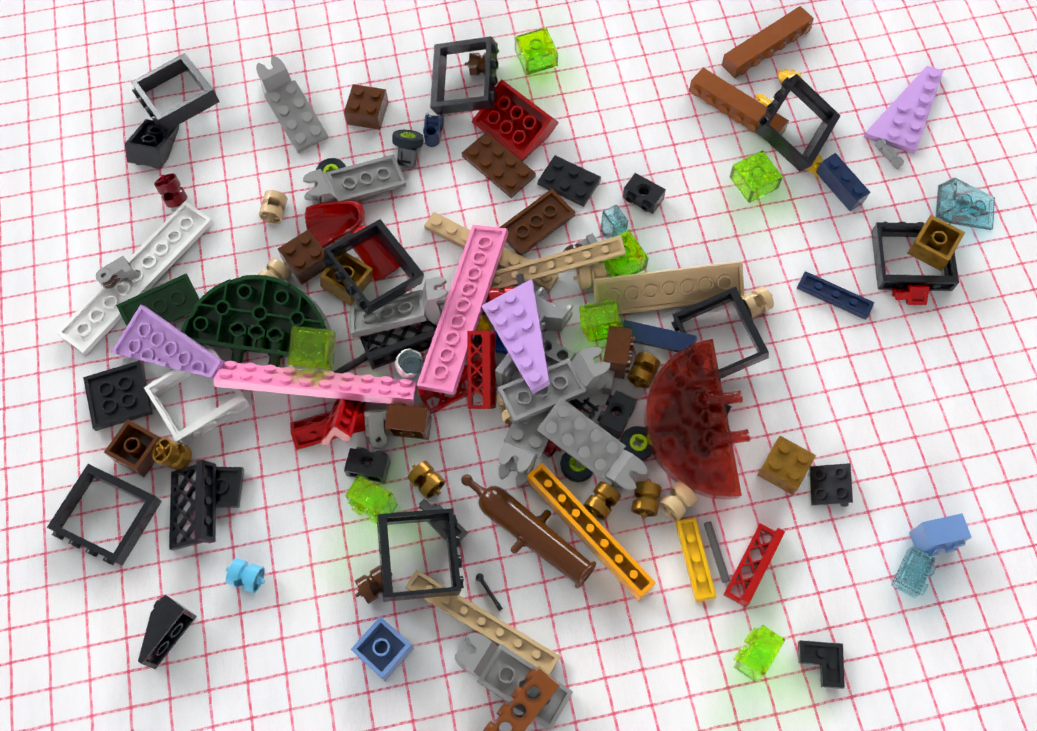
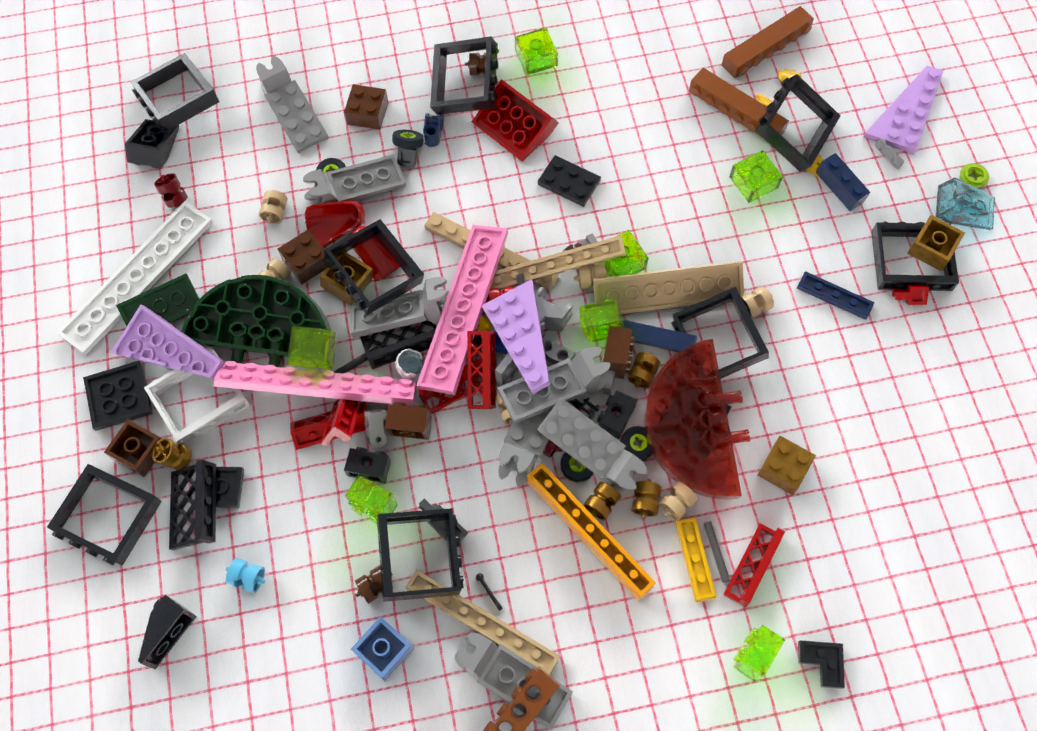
light grey leg [96,256,138,289] -> none
pearl gold wheel [407,461,446,499] -> none
reddish brown piece [461,474,596,588] -> none
reddish brown plate [462,132,536,198] -> none
reddish brown plate [499,189,576,256] -> none
clear light blue brick [600,205,629,242] -> none
black brick [623,173,666,214] -> none
black hinge [810,463,853,507] -> none
clear light blue brick [891,546,936,598] -> none
medium blue brick [909,513,972,557] -> none
none -> lime gear [959,163,989,189]

